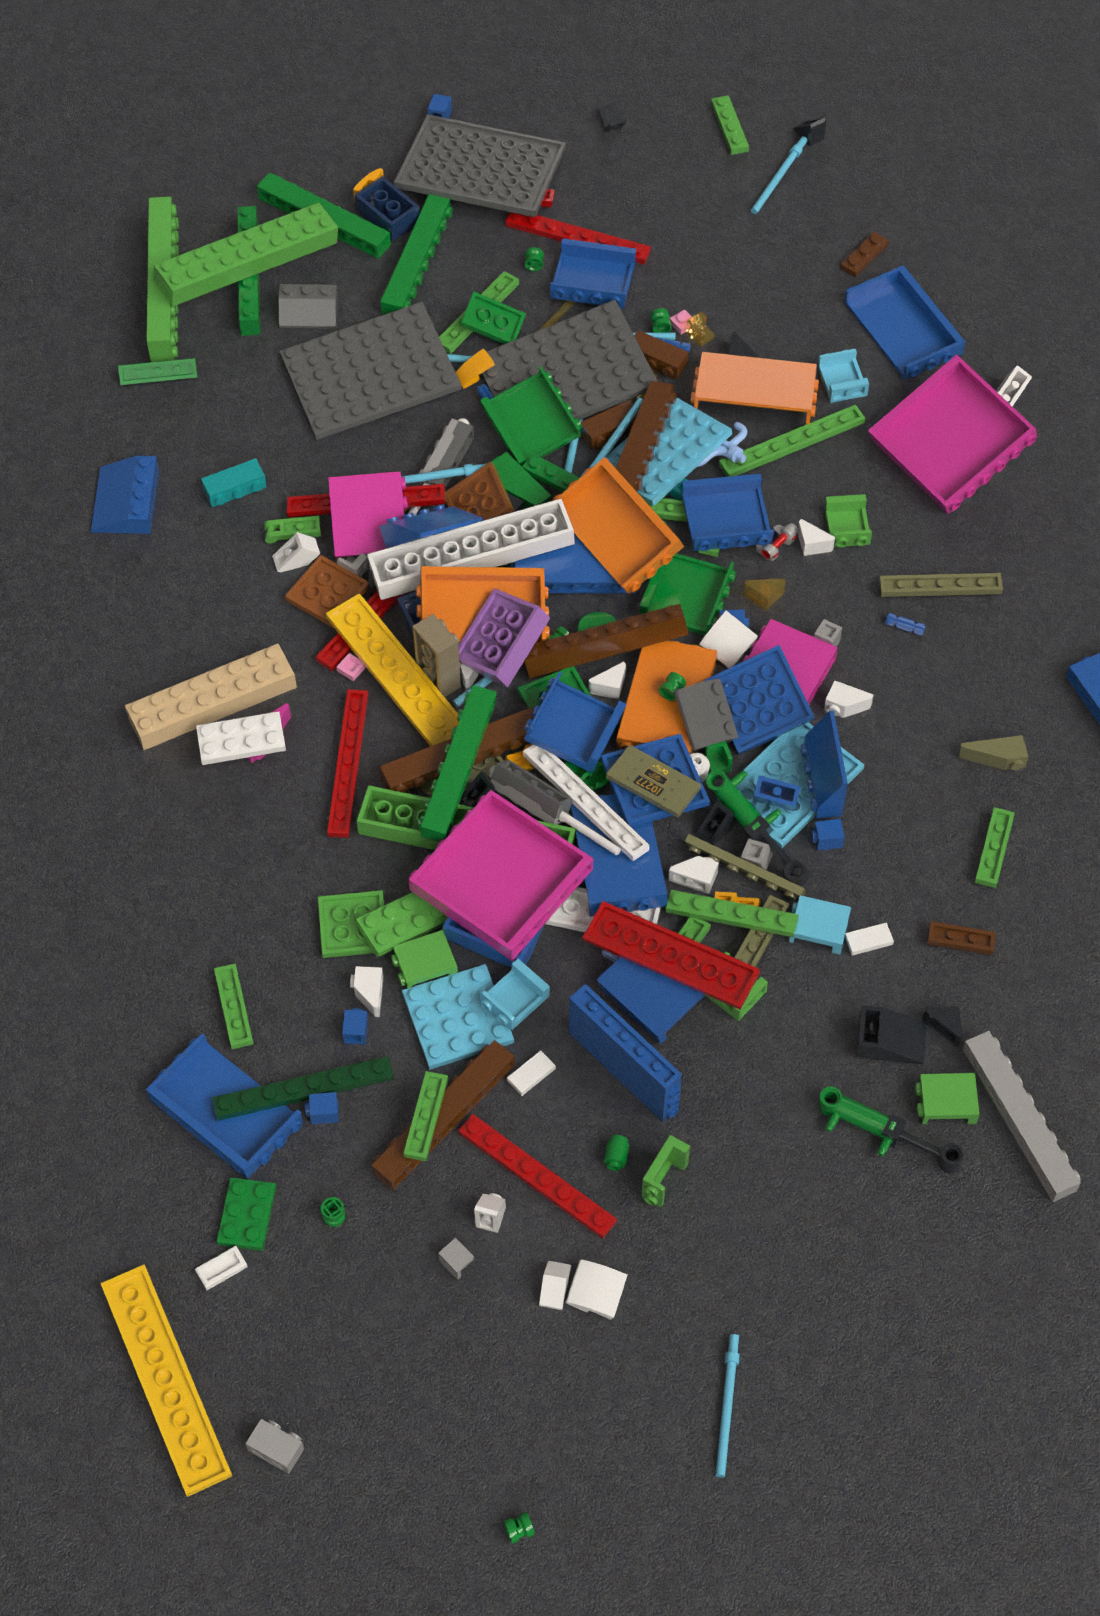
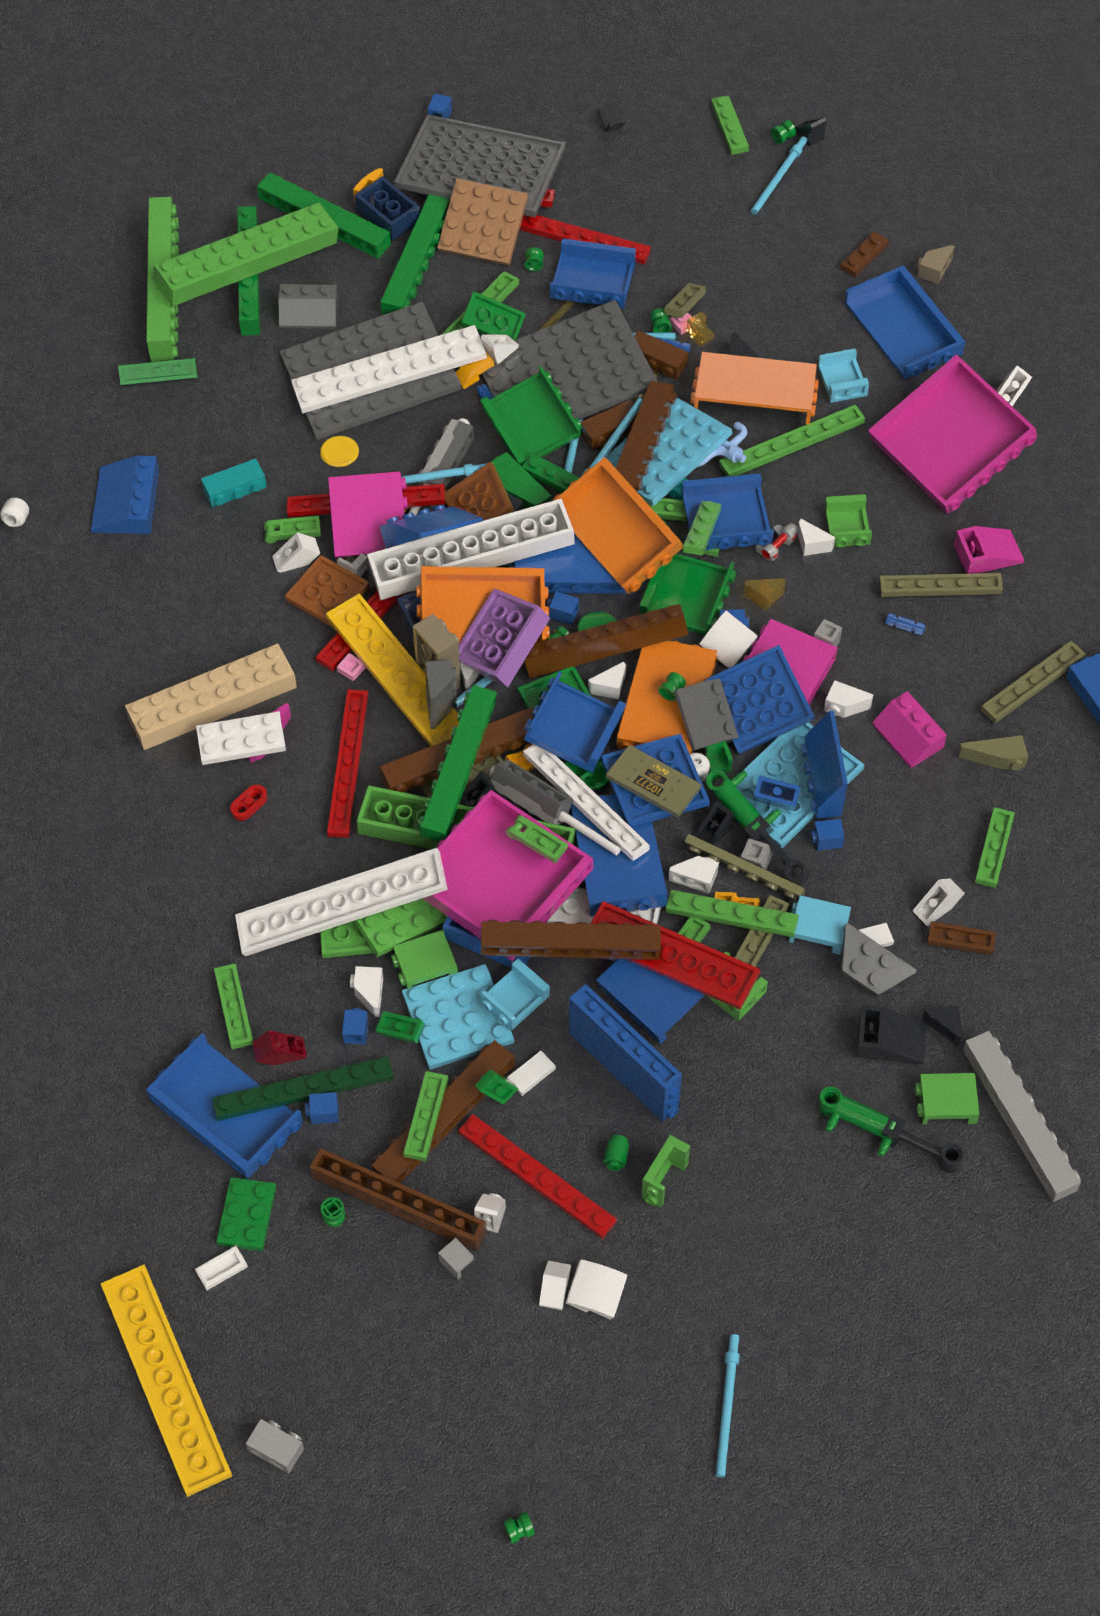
none -> white head [0,498,29,527]
none -> red plate [230,785,268,821]
none -> white plate [235,848,448,956]
none -> dark red slope [252,1030,307,1065]
none -> white plate [291,325,487,414]
none -> reddish brown brick [310,1148,487,1252]
none -> yellow piece [320,436,359,467]
none -> green plate [376,1011,425,1044]
none -> dark grey slope [426,659,457,729]
none -> medium nougat plate [438,178,528,266]
none -> green plate [475,1069,519,1105]
none -> white slope [481,335,519,365]
none -> reddish brown brick [481,920,661,960]
none -> bright green plate [506,815,568,863]
none -> blue brick [547,591,579,625]
none -> olive plate [665,283,706,318]
none -> bright green plate [683,501,721,555]
none -> green wheel [771,120,796,144]
none -> wing [840,923,917,996]
none -> dark pink slope [872,691,947,768]
none -> white slope [913,878,965,926]
none -> dark tan slope [916,245,955,284]
none -> dark pink slope [954,526,1024,574]
none -> olive plate [981,641,1086,723]

